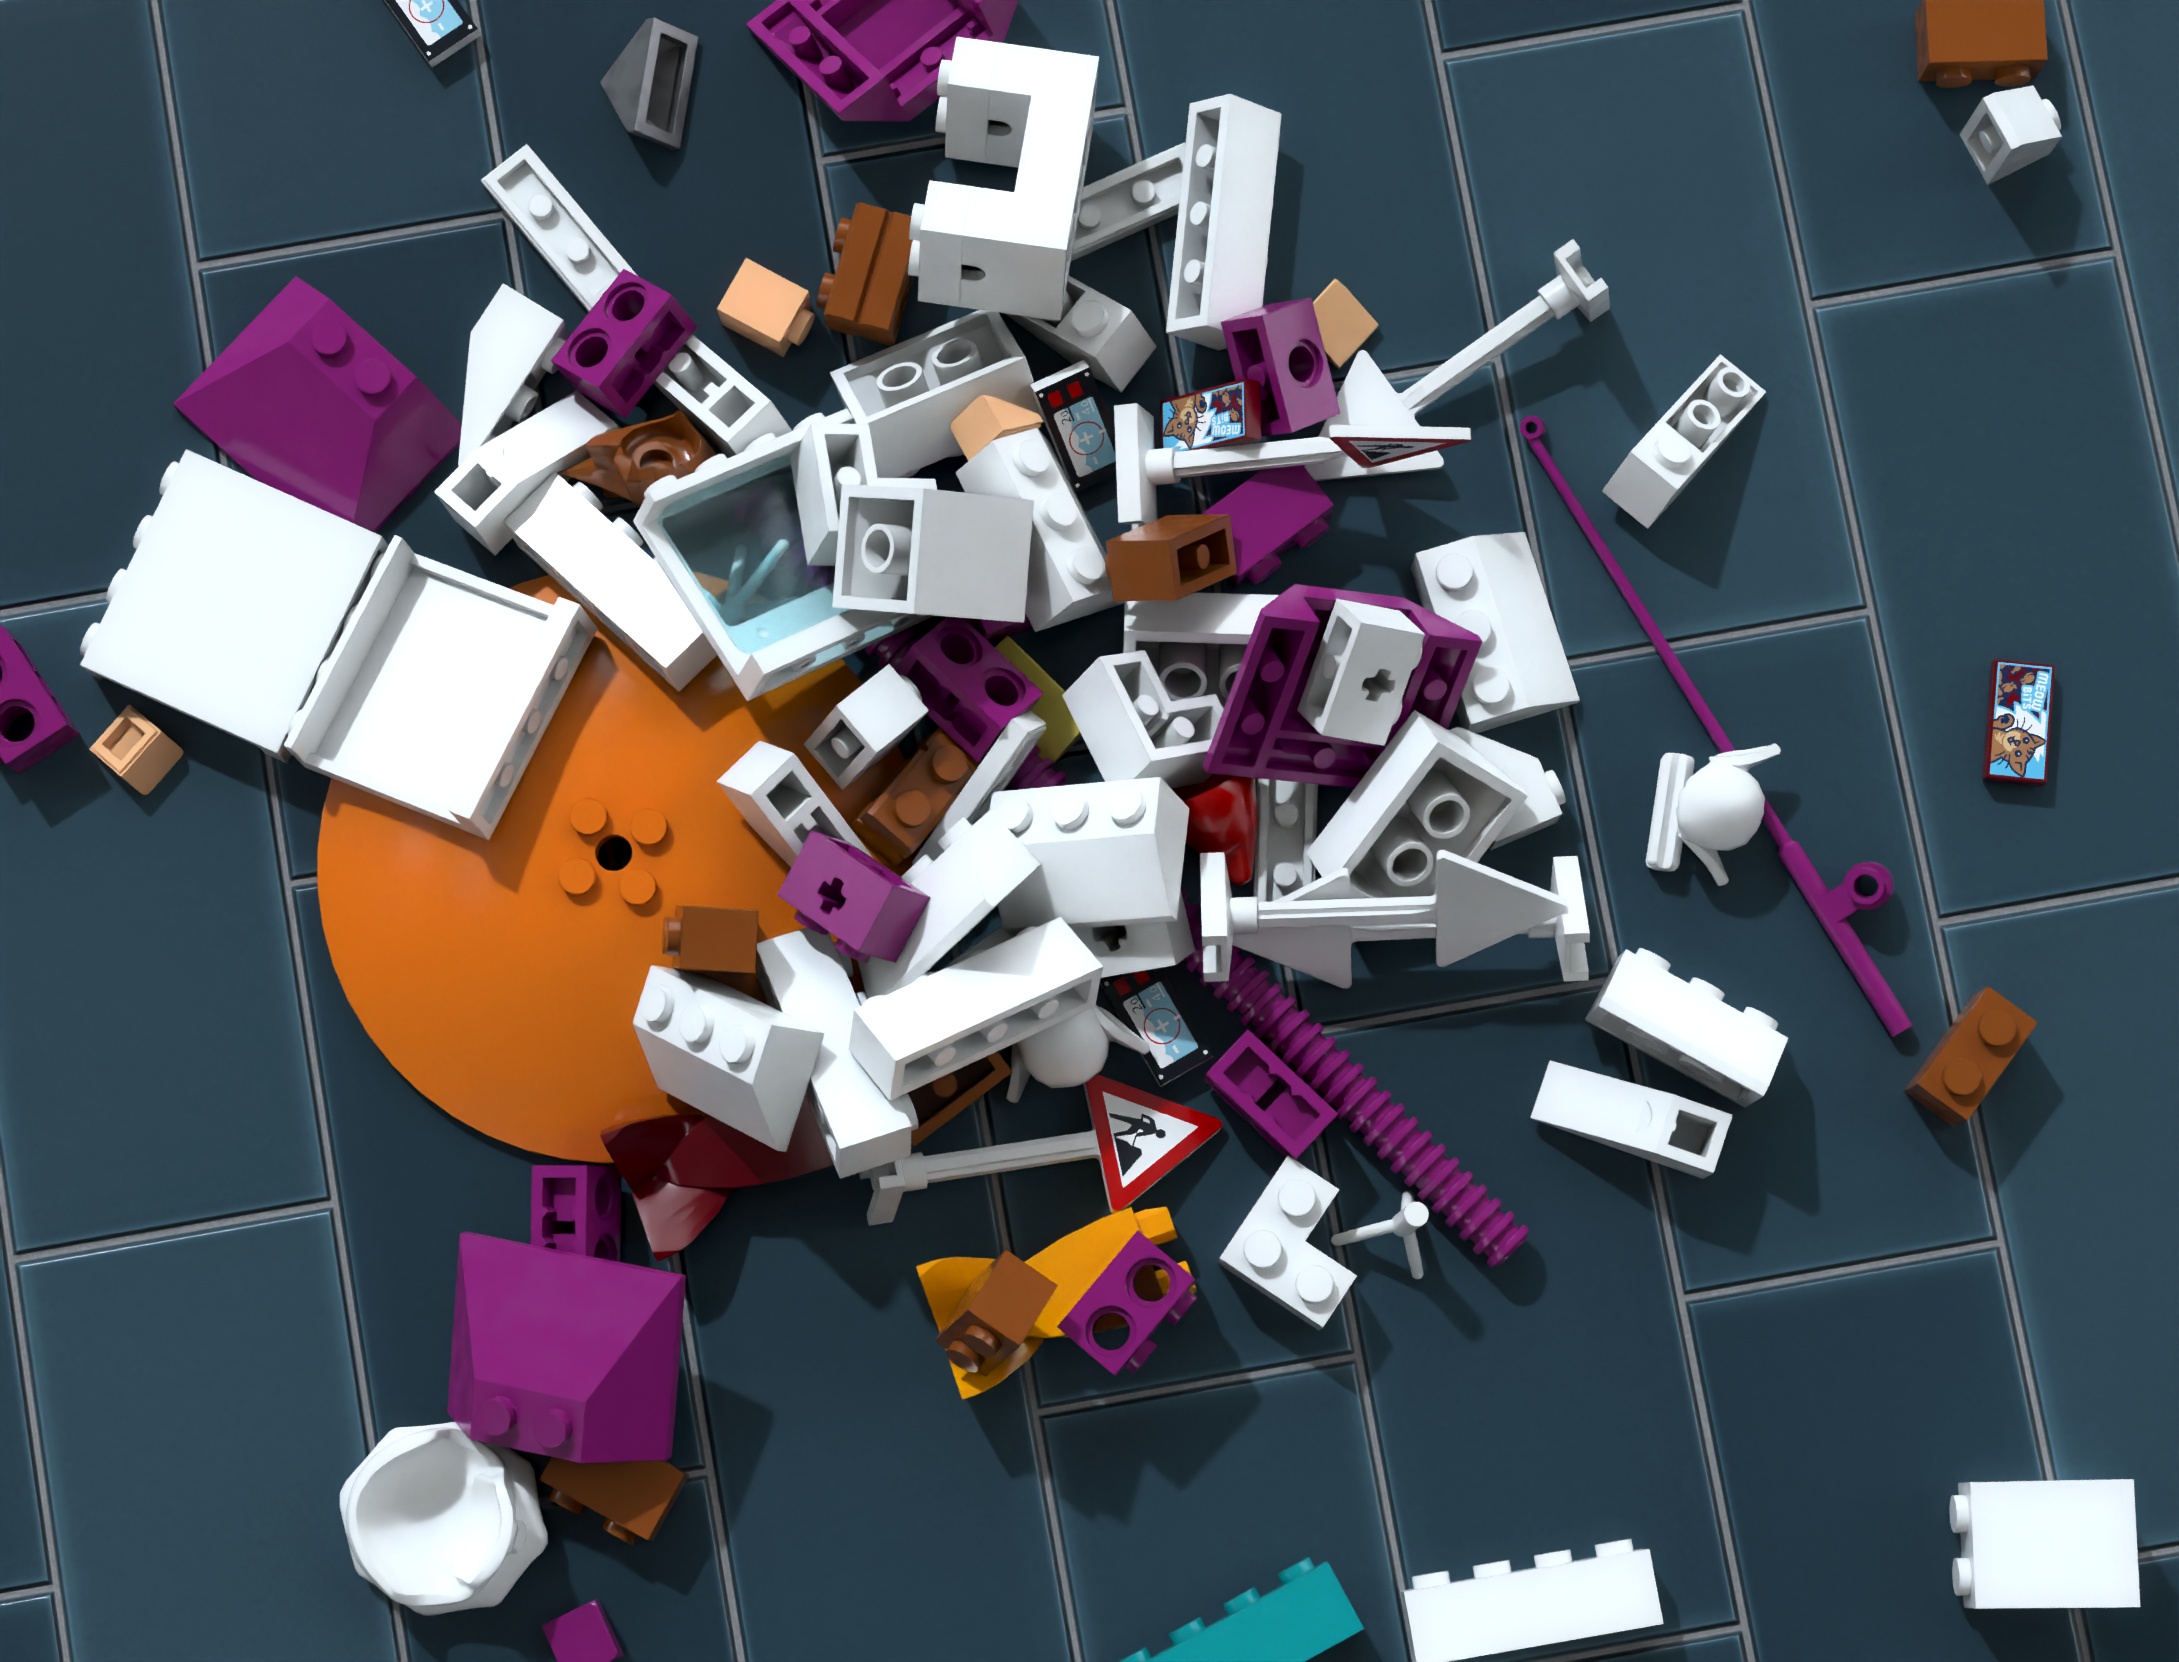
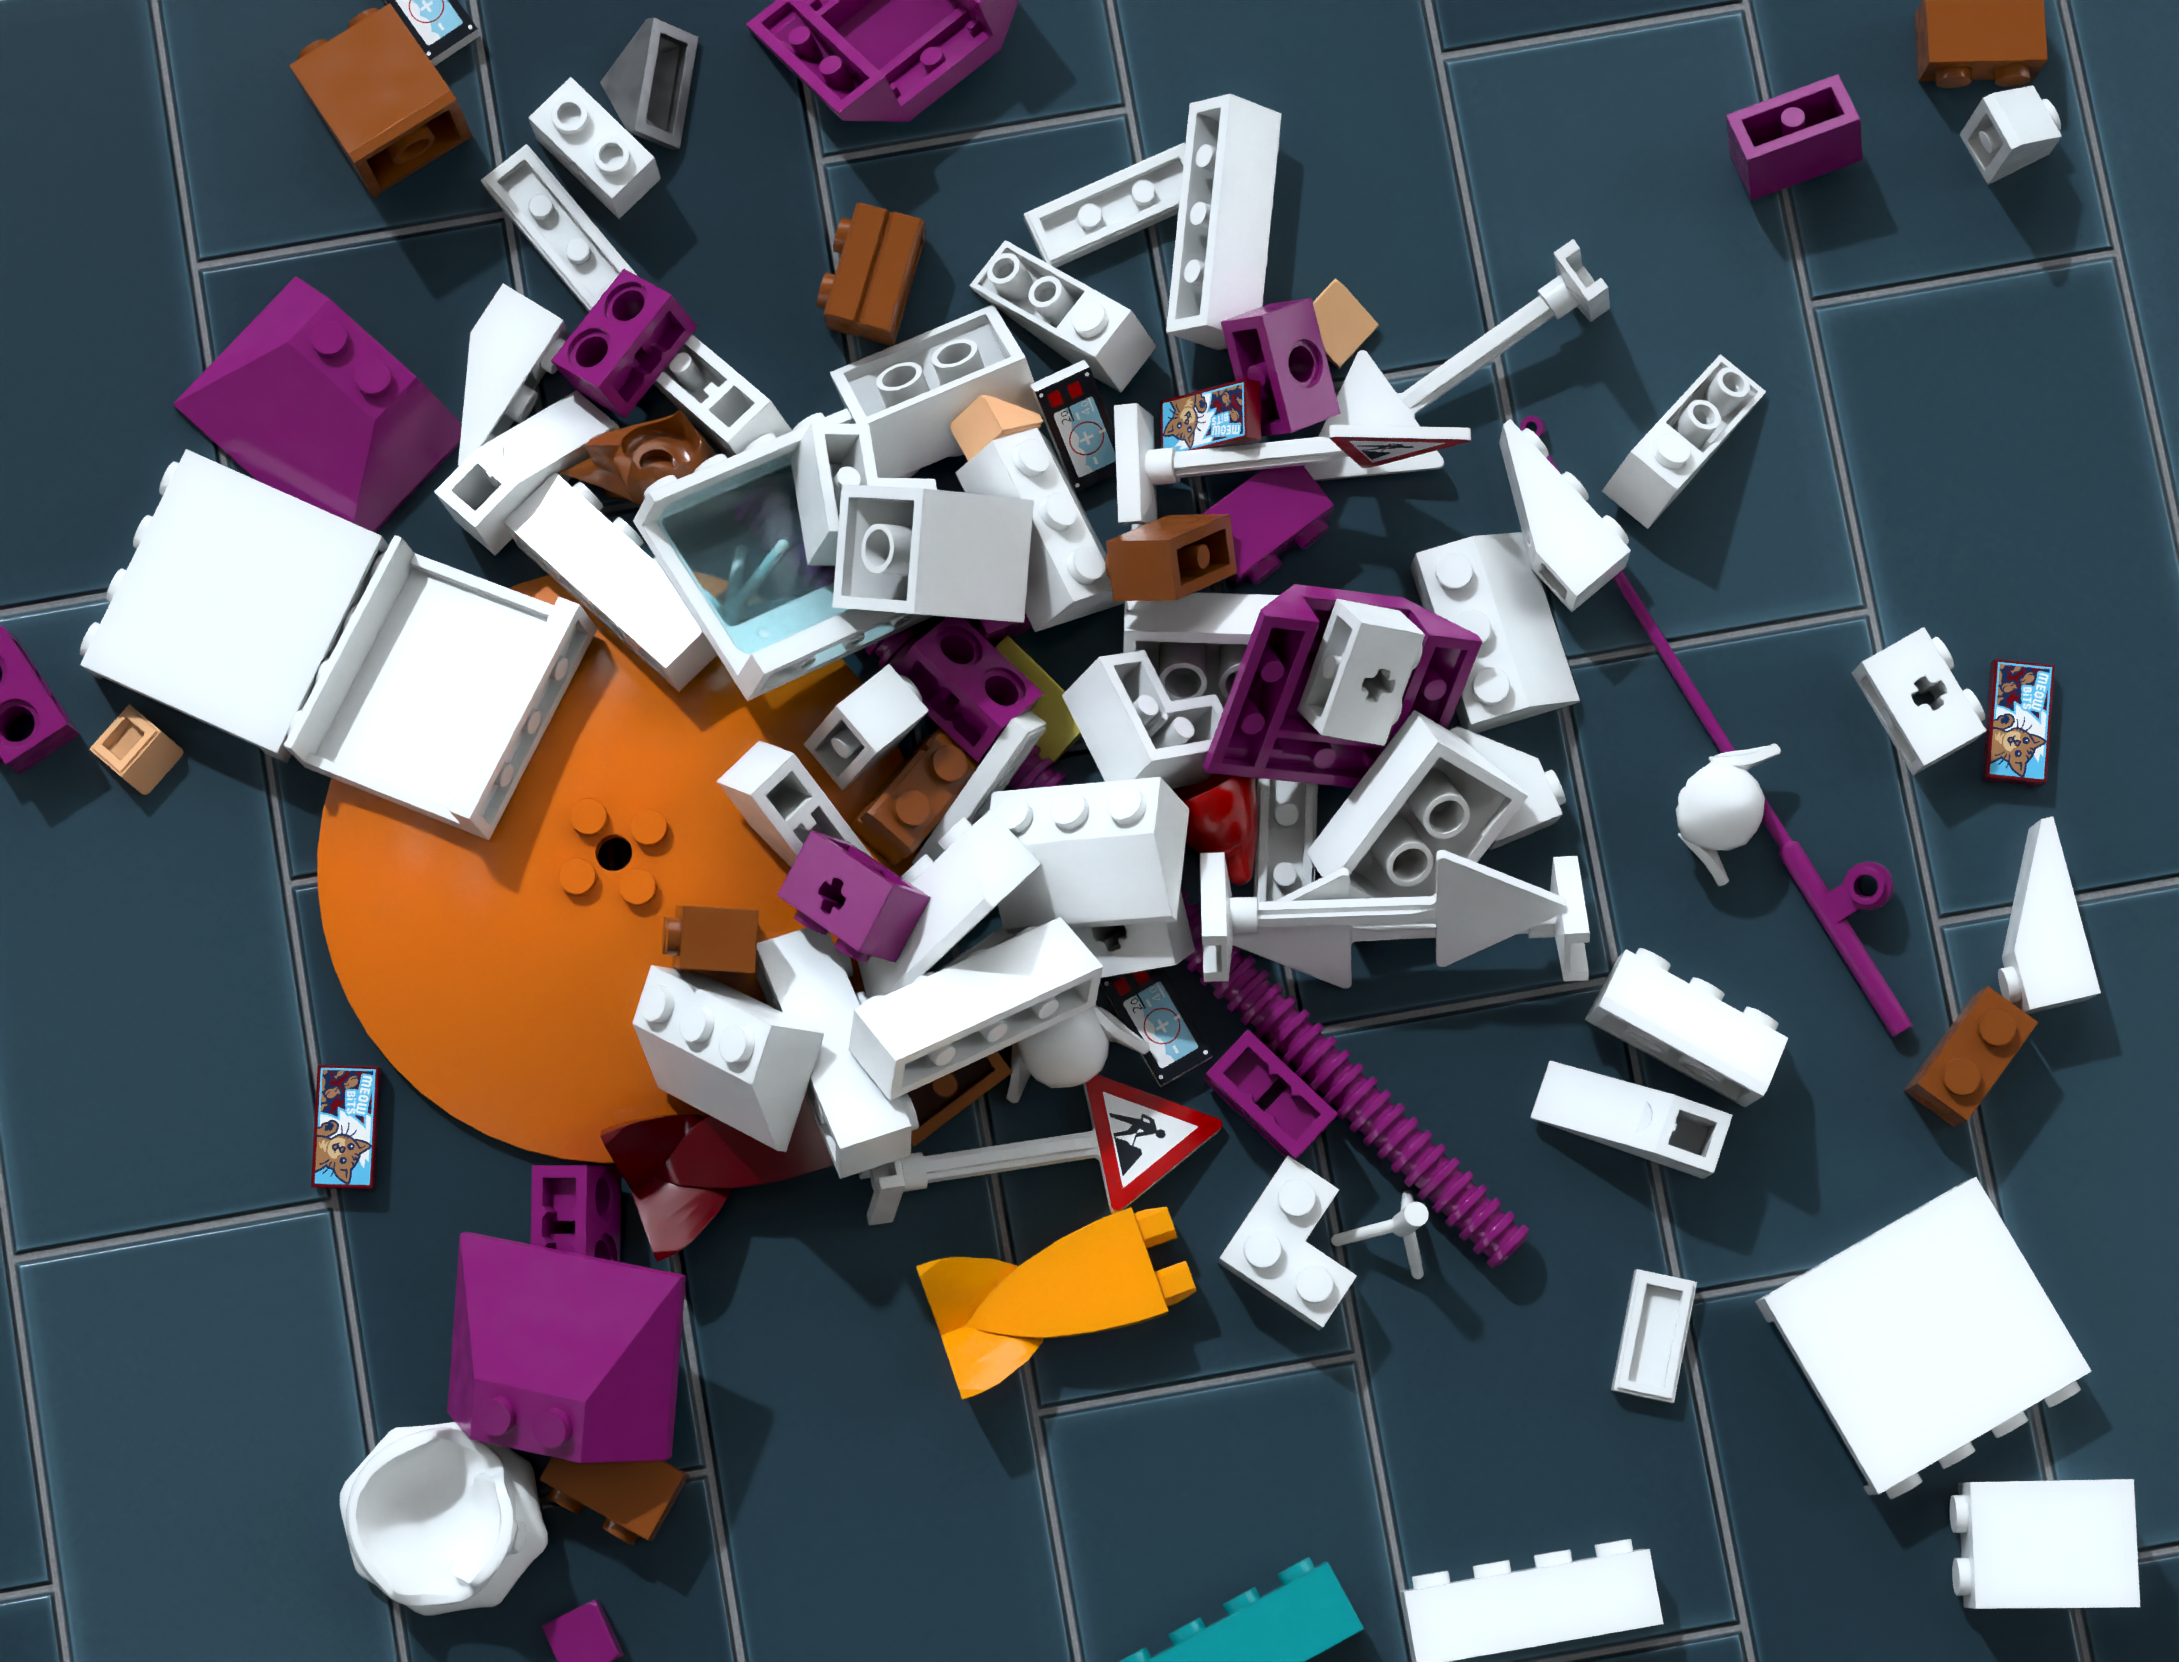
light nougat brick [717,258,815,357] -> none
white piece [908,37,1099,321] -> none
dark orange brick [935,1250,1058,1376] -> none
magenta brick [1057,1230,1197,1376] -> none
white axle [1646,753,1695,872] -> none
none -> dark orange slope [289,3,473,198]
none -> tile [311,1065,382,1190]
none -> white brick [528,77,661,219]
none -> white slope [1499,419,1631,612]
none -> white tile [1611,1269,1697,1403]
none -> magenta brick [1726,74,1863,201]
none -> white panel [1755,1177,2091,1500]
none -> white brick [1852,627,1986,776]
none -> white slope [1998,816,2101,1014]

